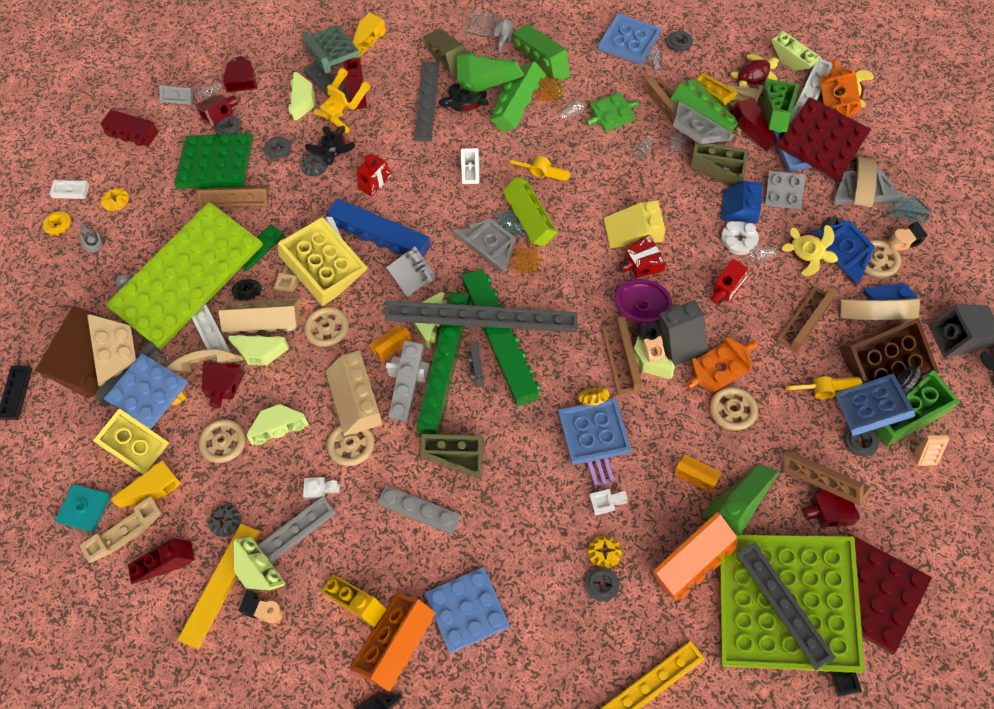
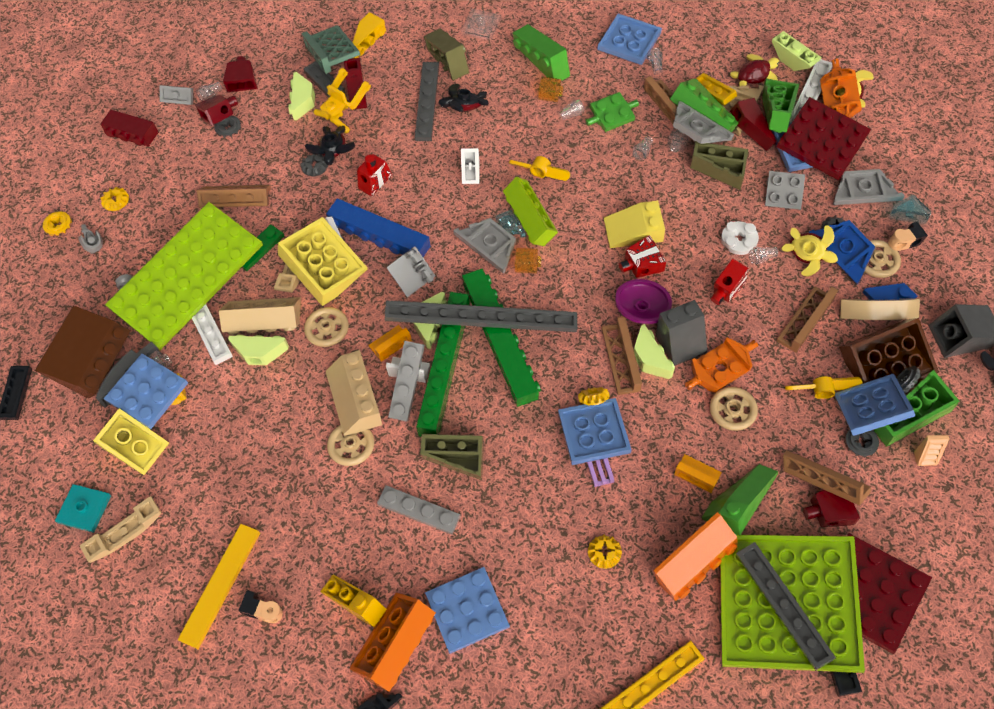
white plate [50,180,90,199] -> none
tan wing [87,314,136,386] -> none
yellow slope [111,460,181,508] -> none
dark red slope [128,538,195,584] -> none
tan slope [167,350,244,374] -> none
green plate [174,133,253,189] -> none
tan plate [198,419,246,463] -> none
dark red torso [202,362,244,408] -> none
dark grey gear [208,504,241,537] -> none
black gear [231,279,262,301] -> none
yellowish green slope [233,536,286,590] -> none
yellowish green slope [247,404,309,445] -> none
light grey plate [258,496,336,563] -> none
dark grey gear [264,137,292,160] -> none
white plate [303,477,340,500] -> none
bright green wedge [457,53,524,93] -> none
dark grey plate [468,340,484,388] -> none
bright green wedge [490,61,546,132] -> none
light grey piece [493,18,513,54] -> none
dark grey gear [585,567,620,602] -> none
white plate [590,489,628,516] -> none
leg [638,322,665,362] -> none
dark grey gear [667,31,693,52] -> none
blue slope [721,181,763,224] -> none
tan slope [853,156,877,207] -> none

